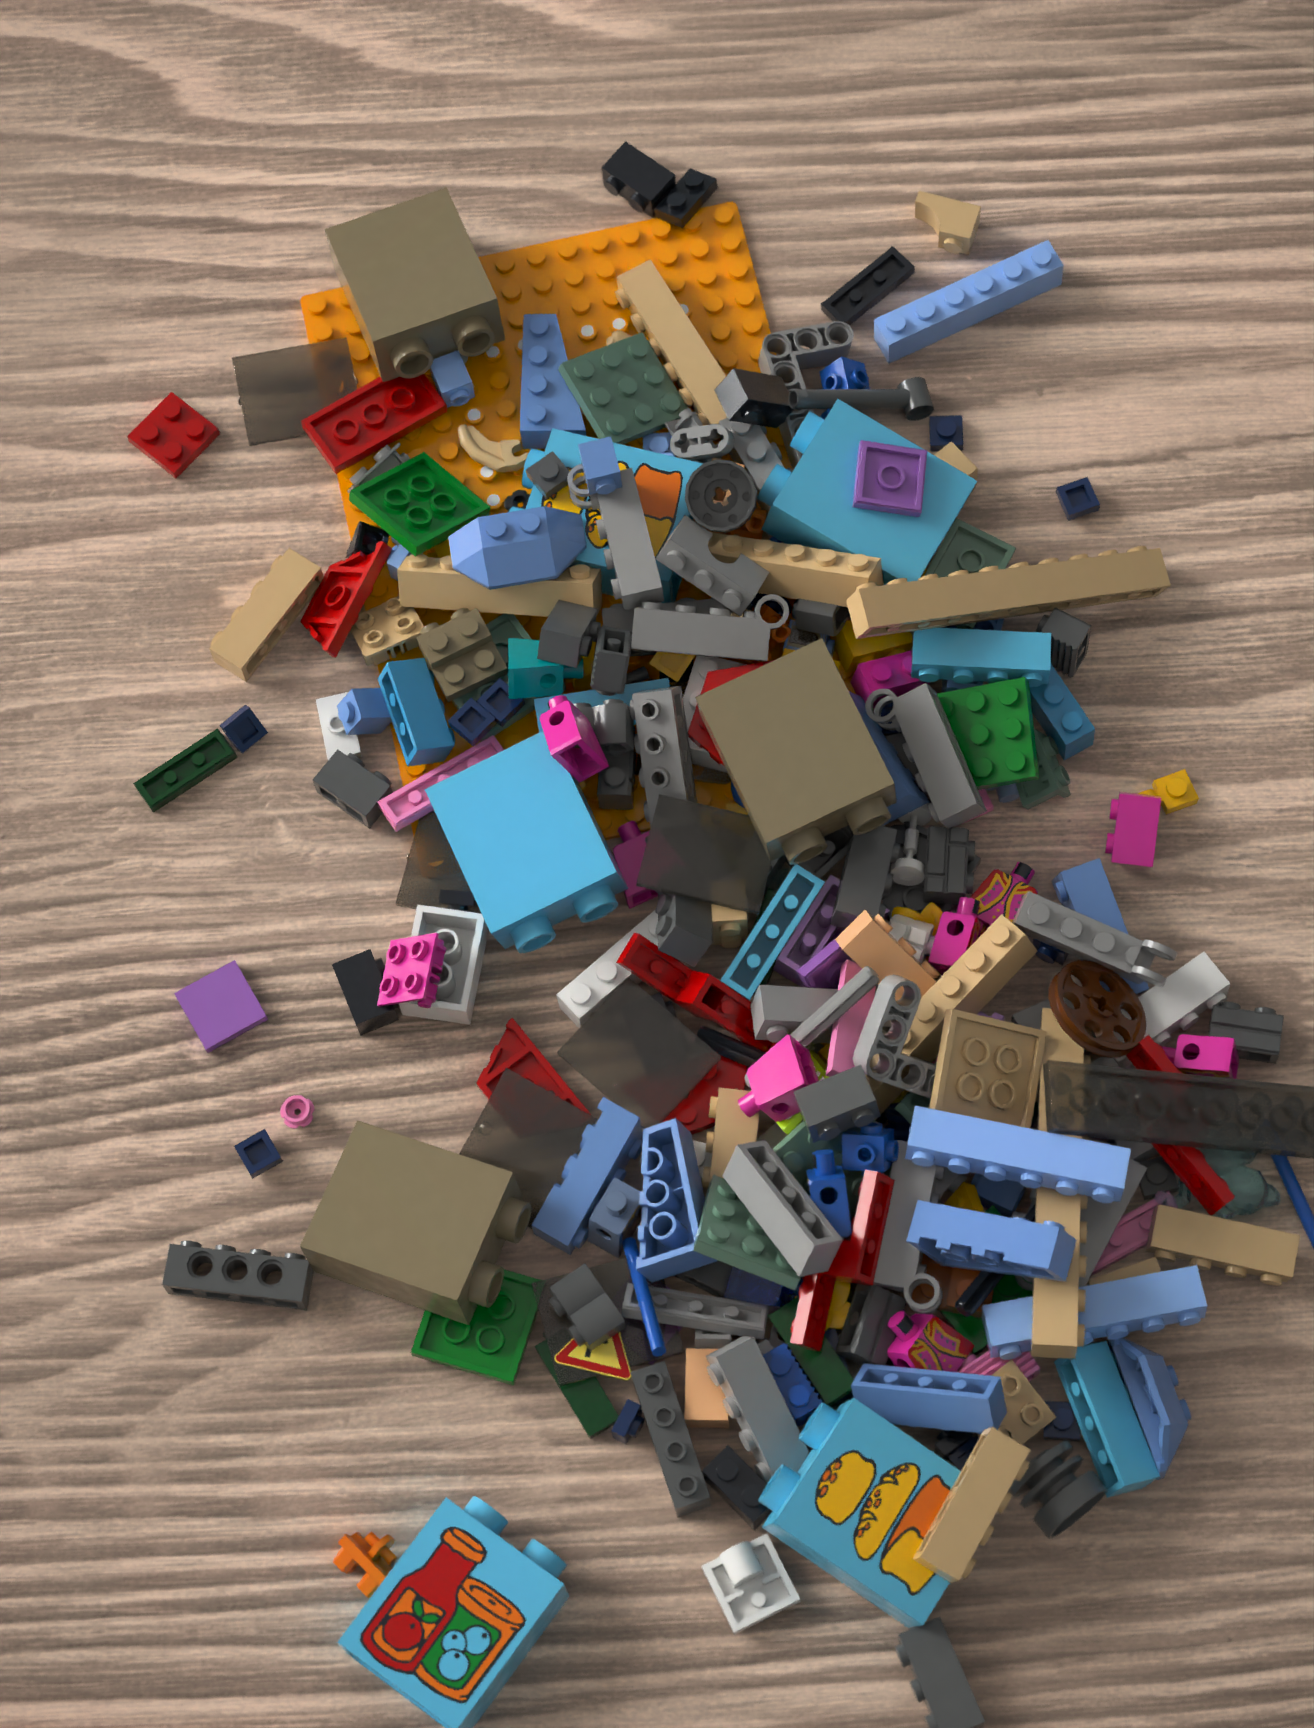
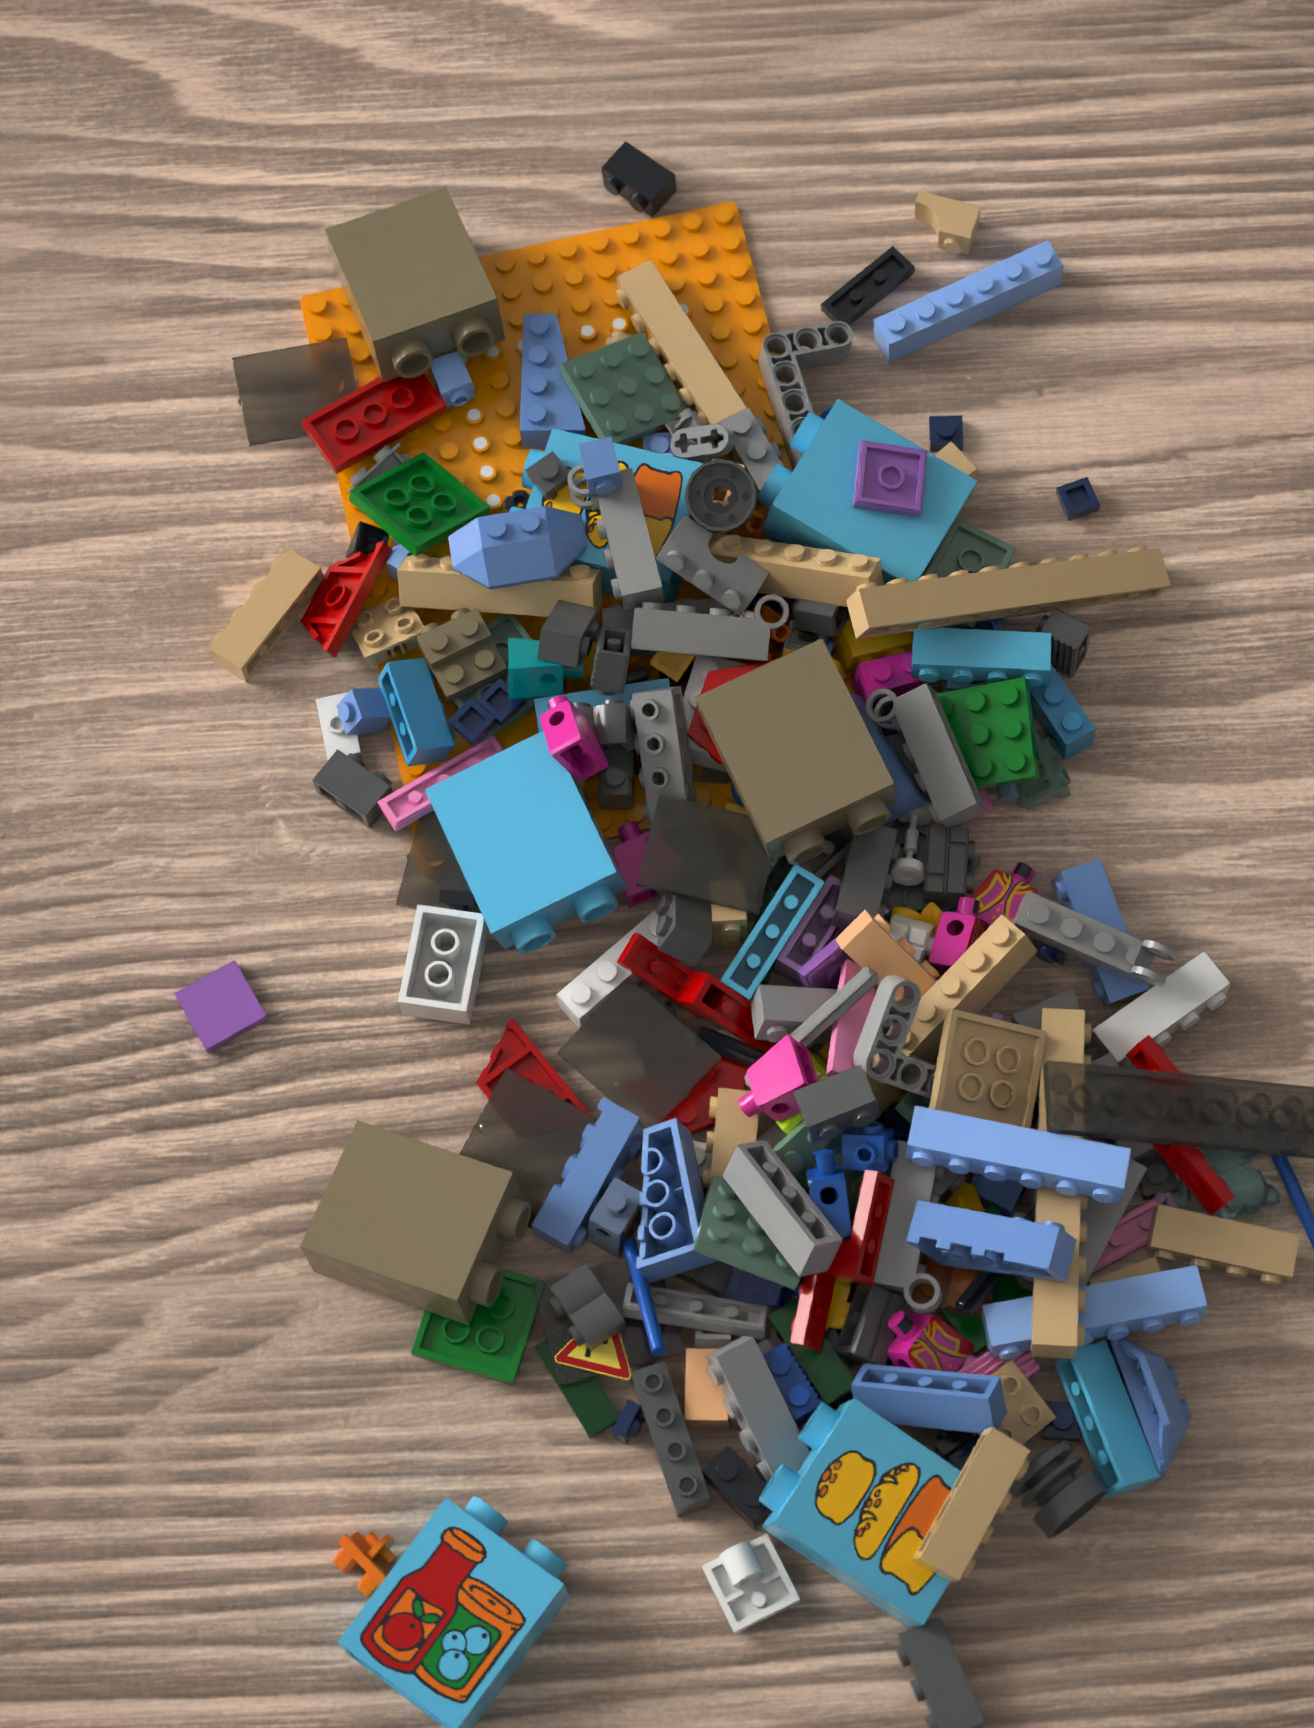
red plate [127,391,220,479] -> none
dark green tile [133,728,238,813] -> none
dark grey brick [162,1241,314,1310] -> none
dark blue plate [219,705,268,753] -> none
dark blue plate [234,1129,283,1179] -> none
bright pink plate [280,1095,315,1129] -> none
black brick [332,949,399,1036] -> none
dark pink hinge [377,933,446,1008] -> none
tan piece [458,424,528,472] -> none
black plate [655,168,718,228] -> none
black brick [714,368,794,428] -> none
dark grey piece [788,377,934,421] -> none
blue brick [819,356,870,410] -> none
reddish brown wedge [1049,960,1146,1058] -> none
dark pink brick [1105,792,1161,867] -> none
yellow plate [1138,769,1199,815] -> none
dark pink torso [1161,1034,1239,1094] -> none
dark grey brick [1208,1002,1284,1064] -> none

